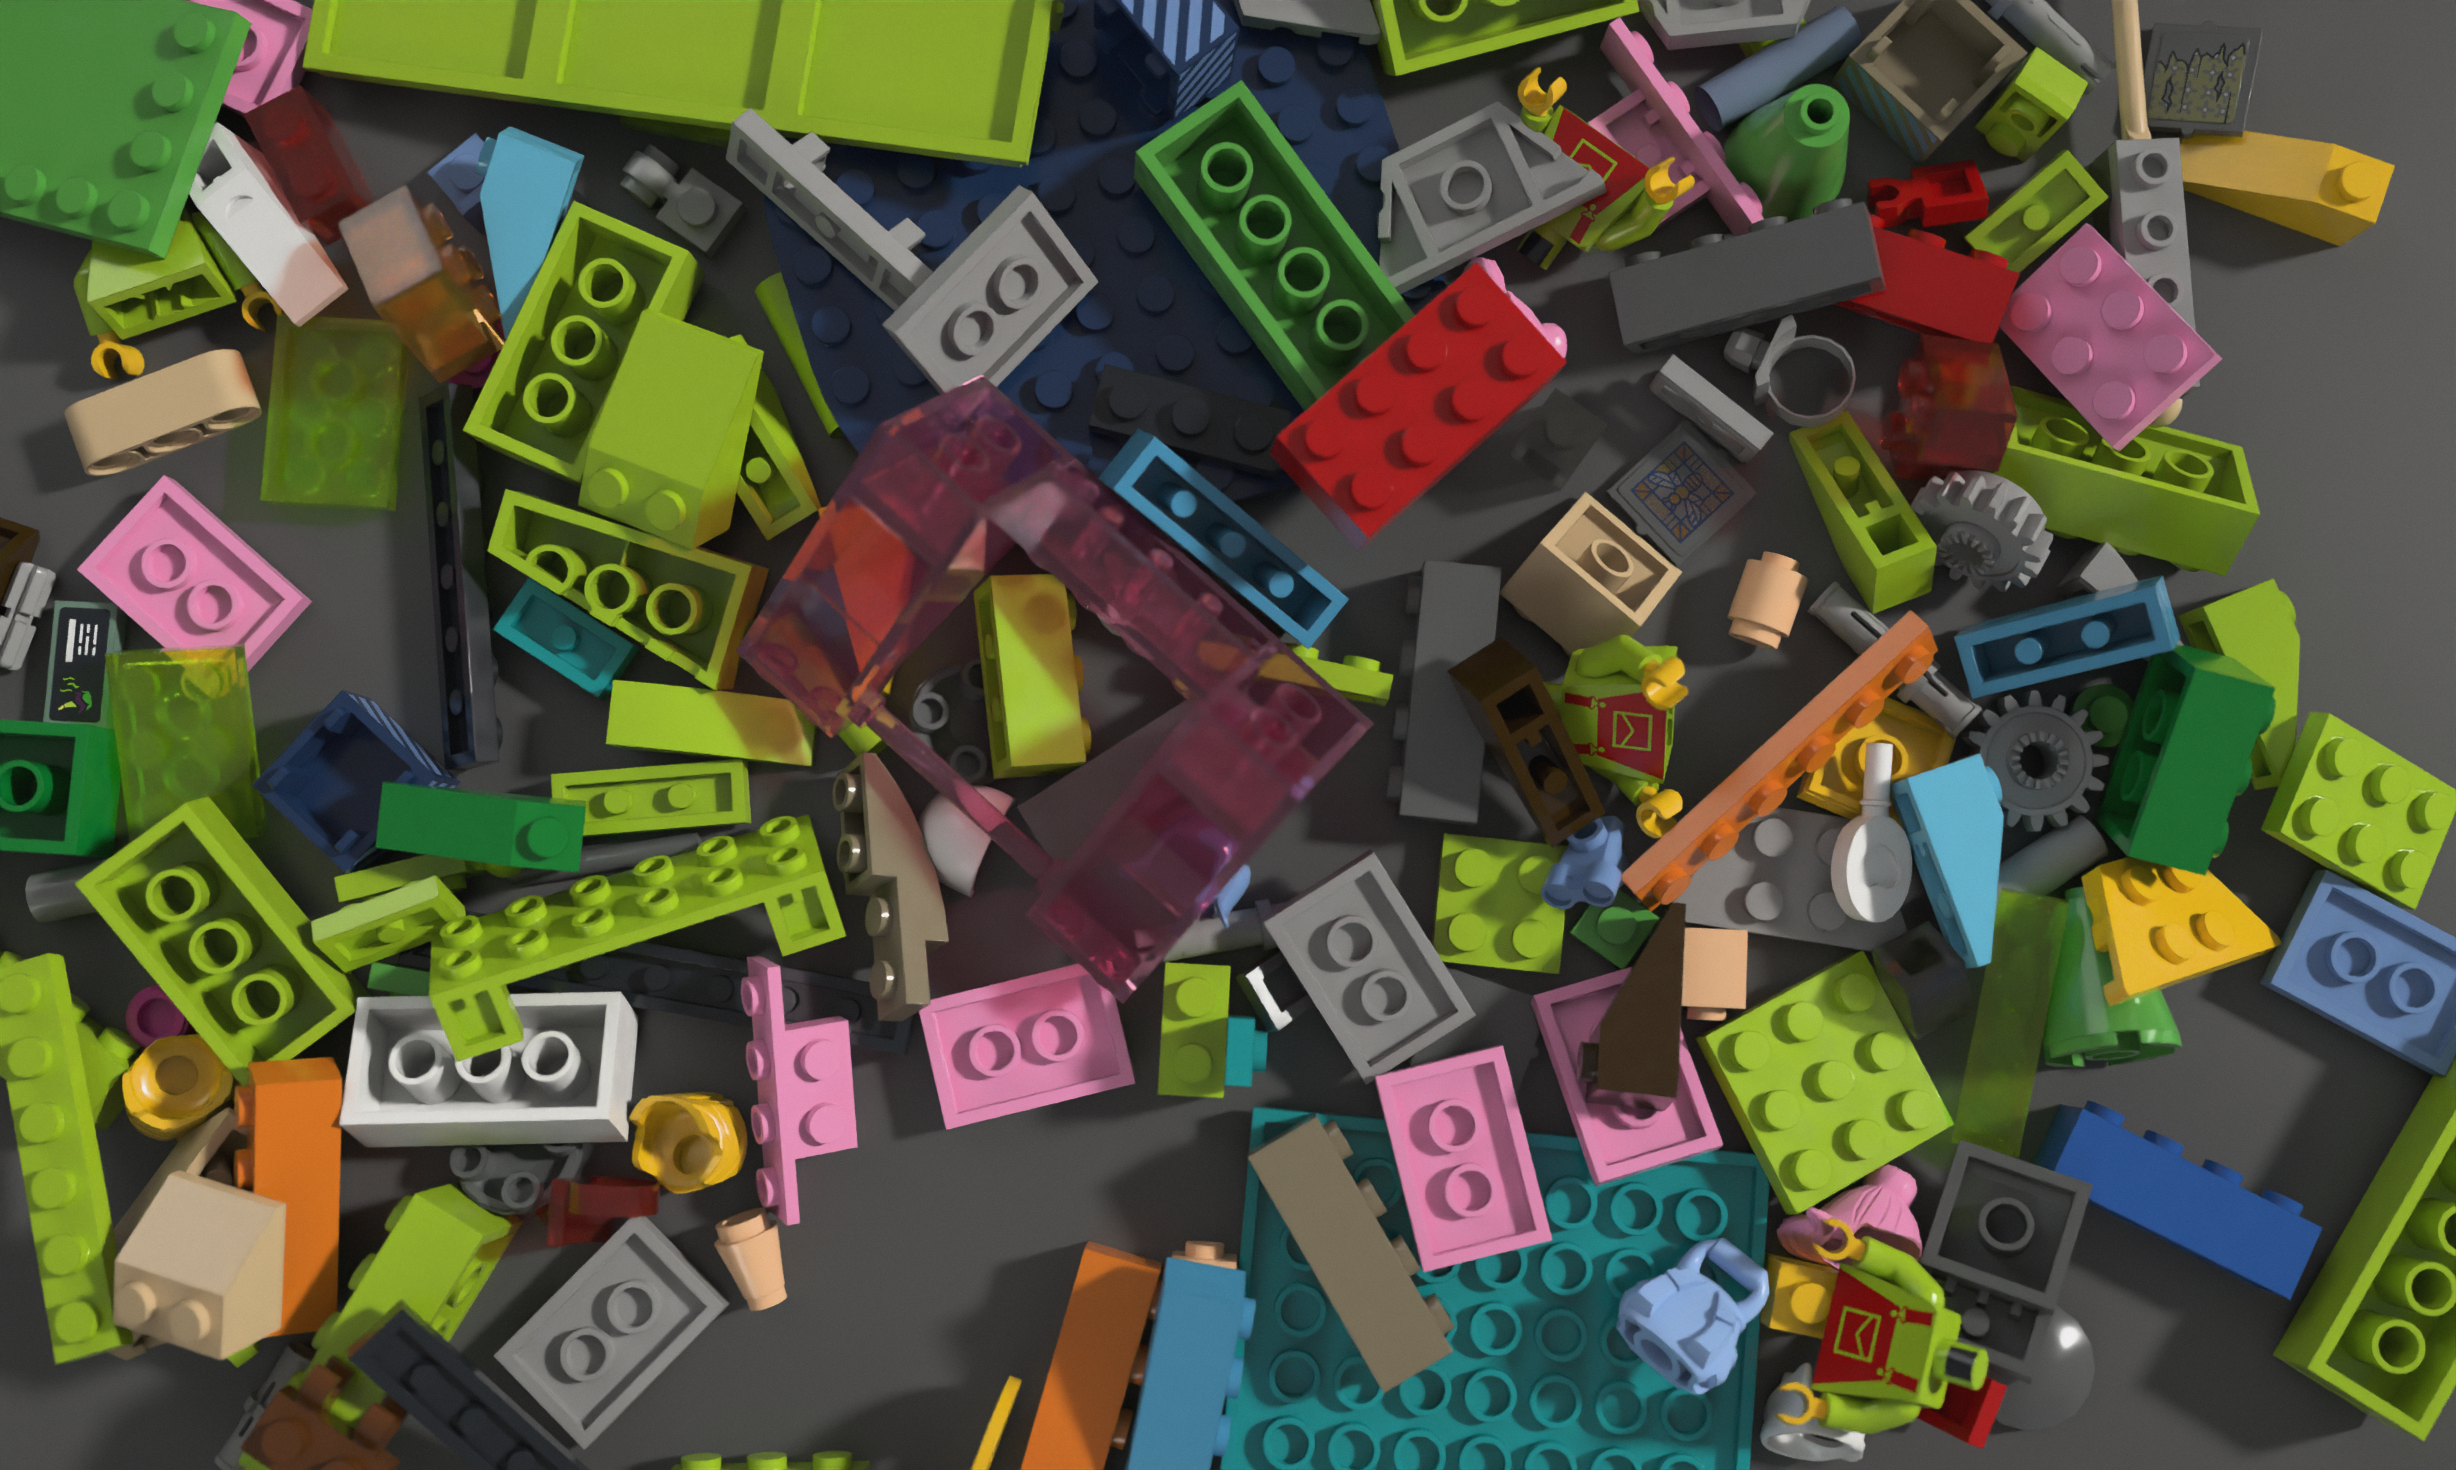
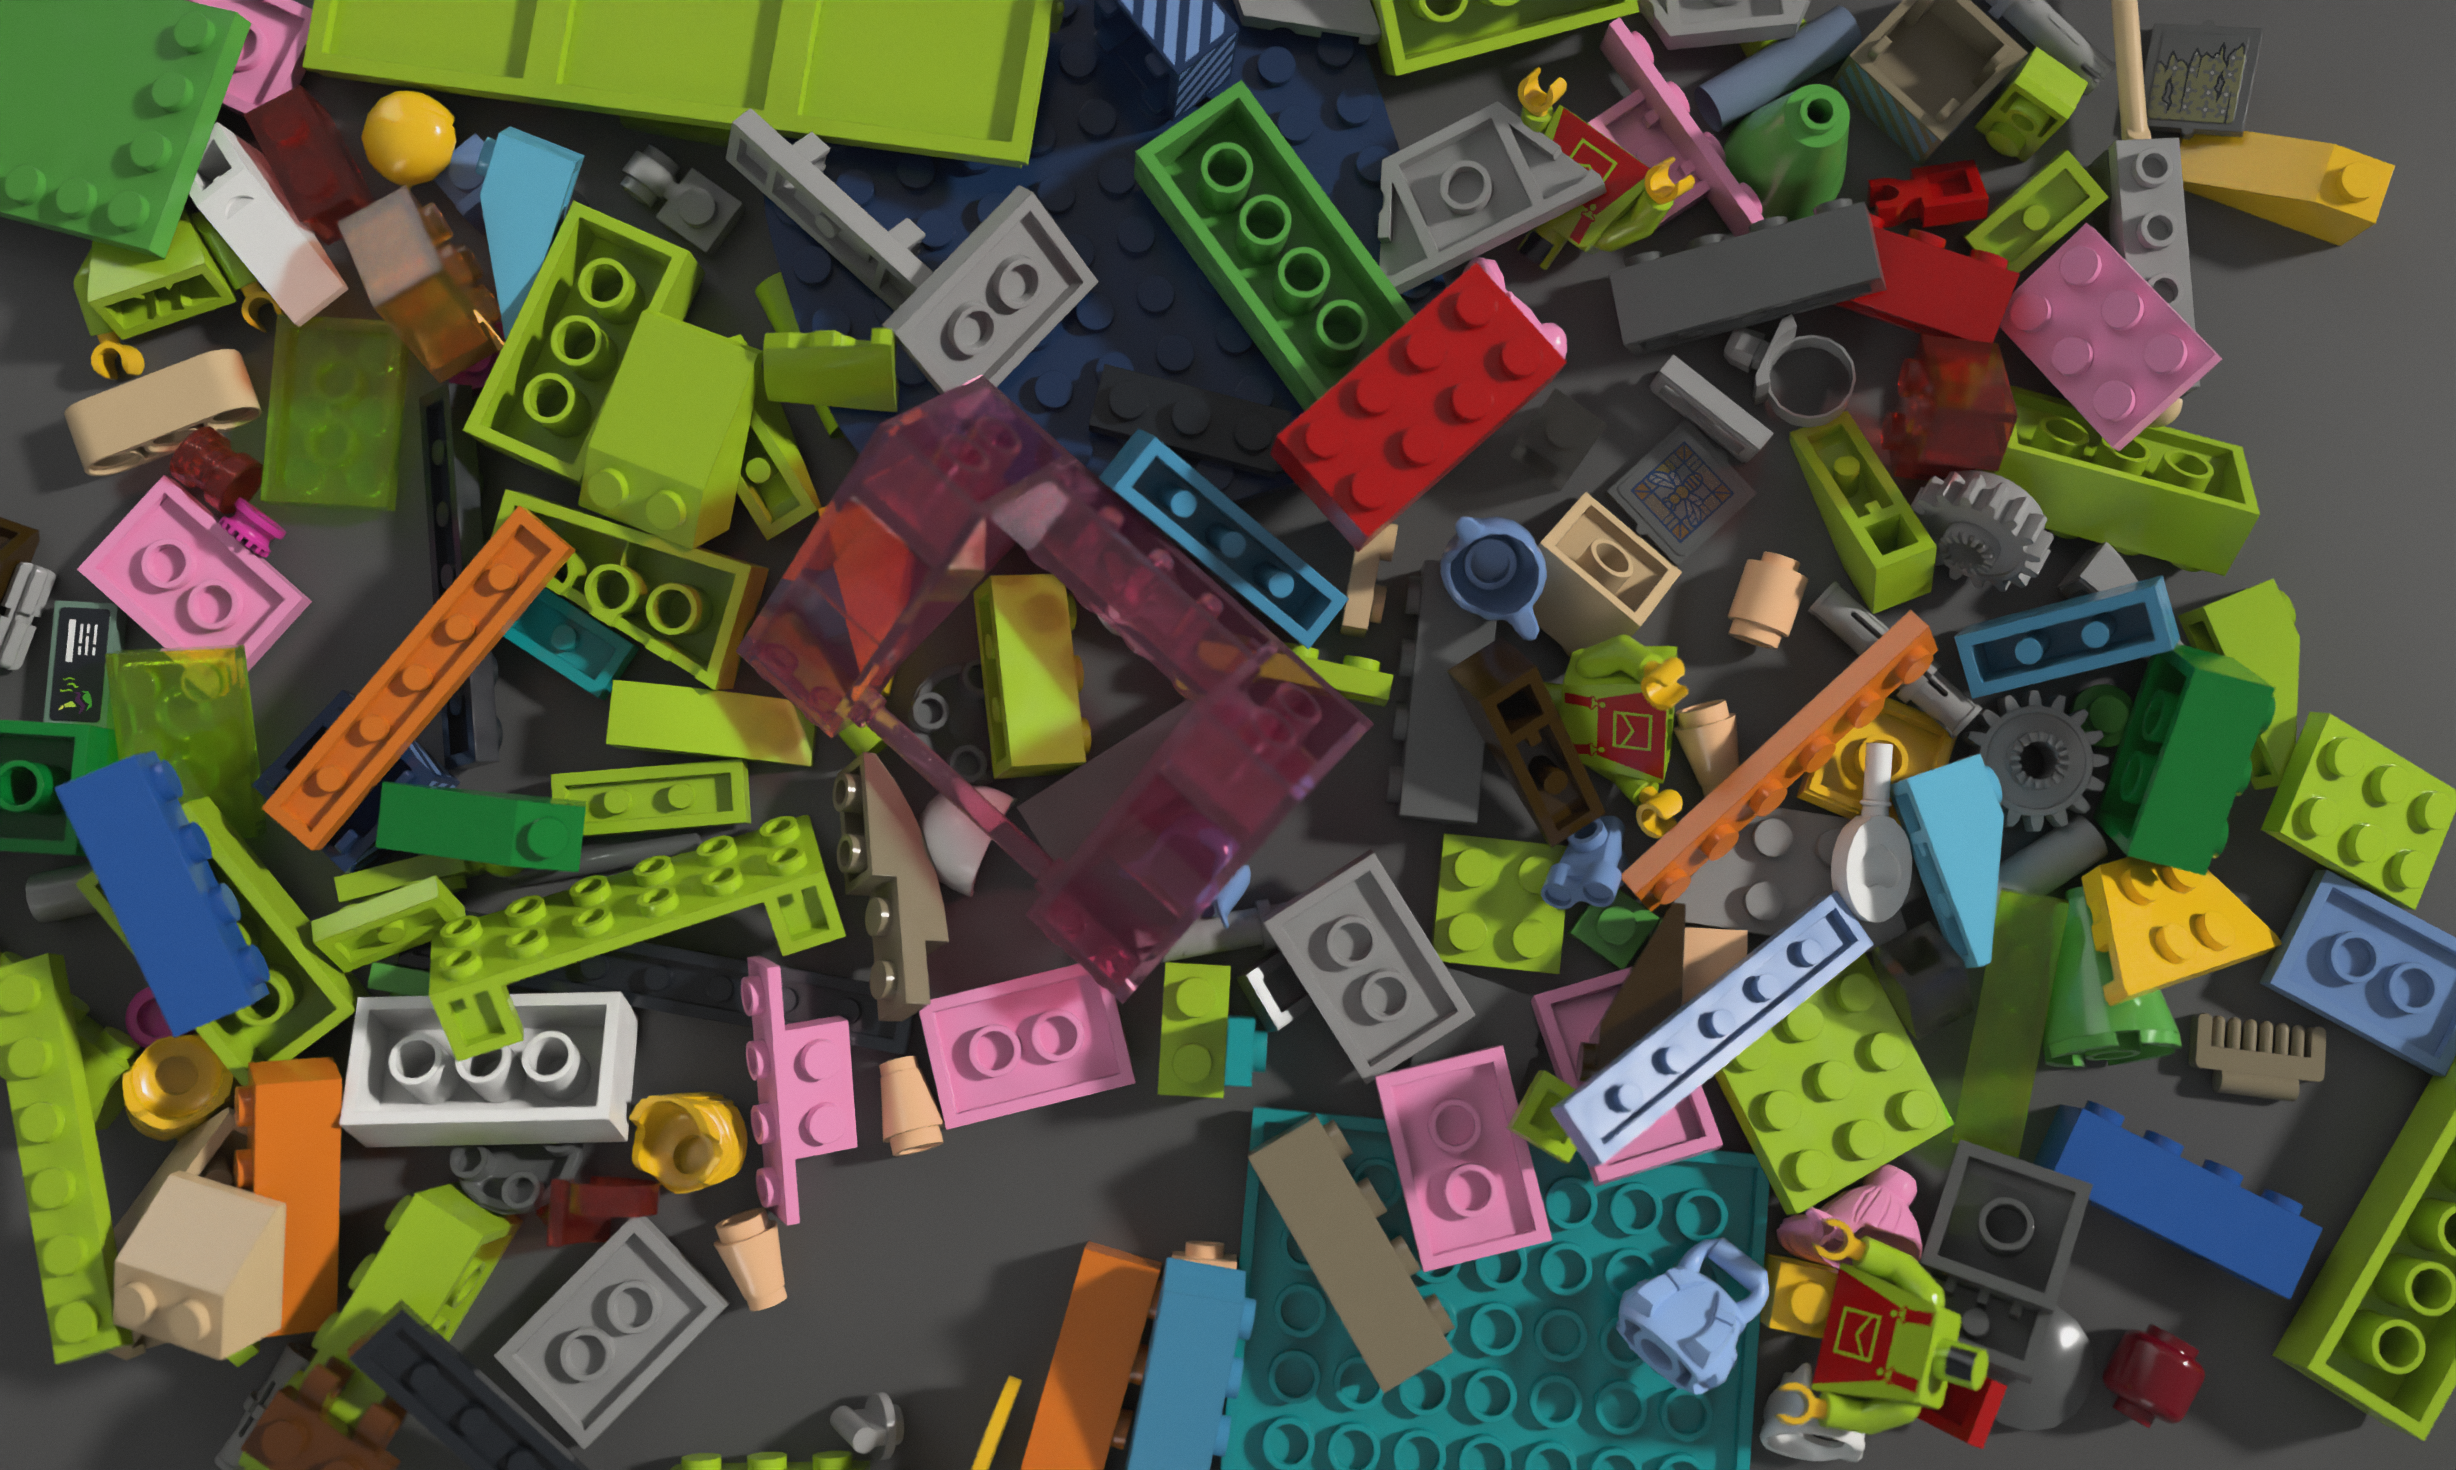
none -> blue brick [55,751,270,1037]
none -> clear red wheel [169,426,266,514]
none -> dark pink bush [218,498,287,558]
none -> orange plate [261,506,576,851]
none -> yellow hair [361,91,456,189]
none -> lime slope [763,328,900,412]
none -> light grey plate [830,1392,904,1461]
none -> light nougat cone [879,1056,945,1156]
none -> tan plate [1339,523,1398,638]
none -> medium blue hair [1440,517,1547,641]
none -> lime plate [1506,1070,1577,1163]
none -> plate [1550,890,1874,1168]
none -> light nougat cone [1674,699,1740,797]
none -> dark red head [2102,1324,2205,1429]
none -> dark tan piece [2188,1013,2327,1102]

